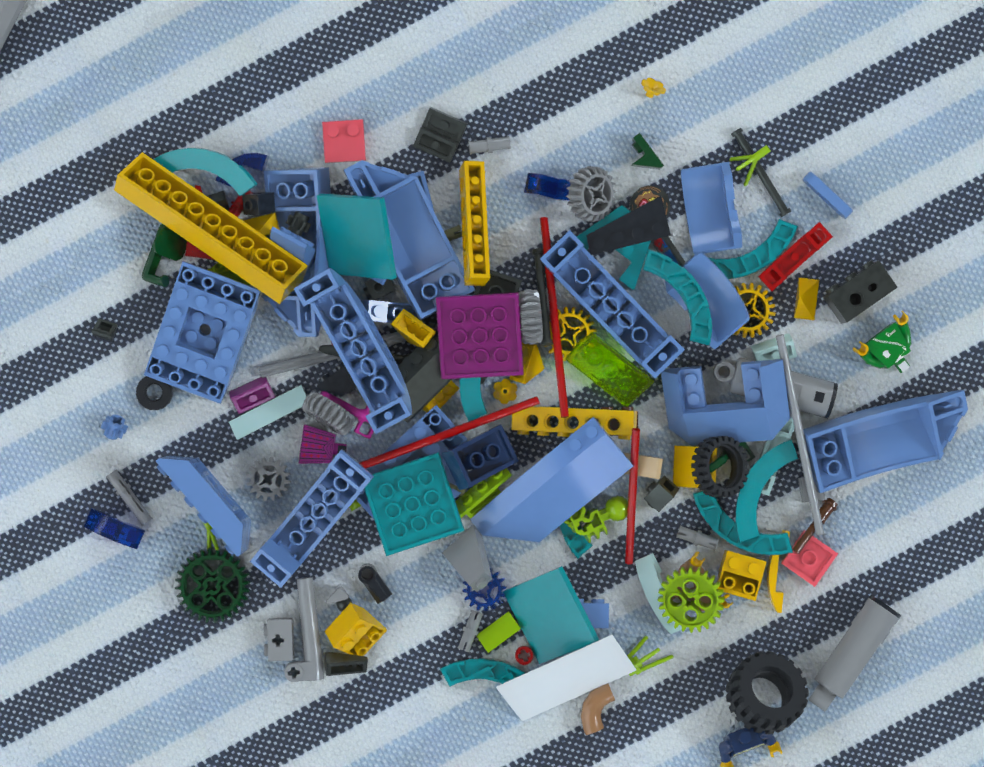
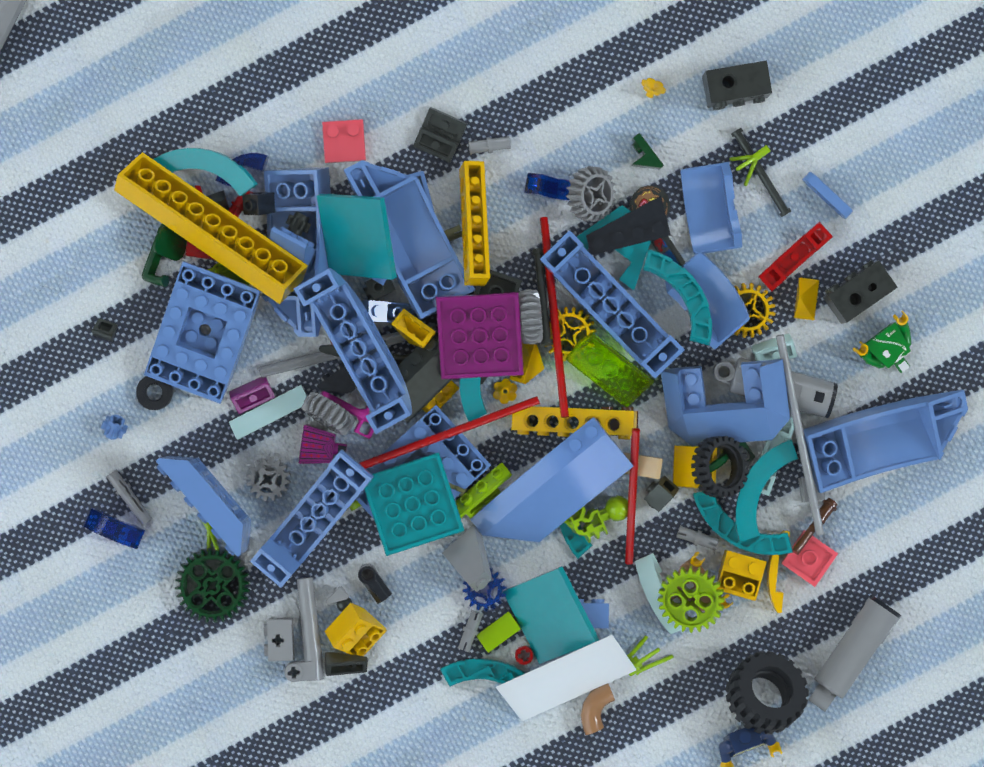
yellow slope [243,213,279,236] -> none
dark blue slope [441,424,519,490] -> none
teal tile [709,219,798,279] -> none
none -> pearl dark grey piece [702,60,772,110]

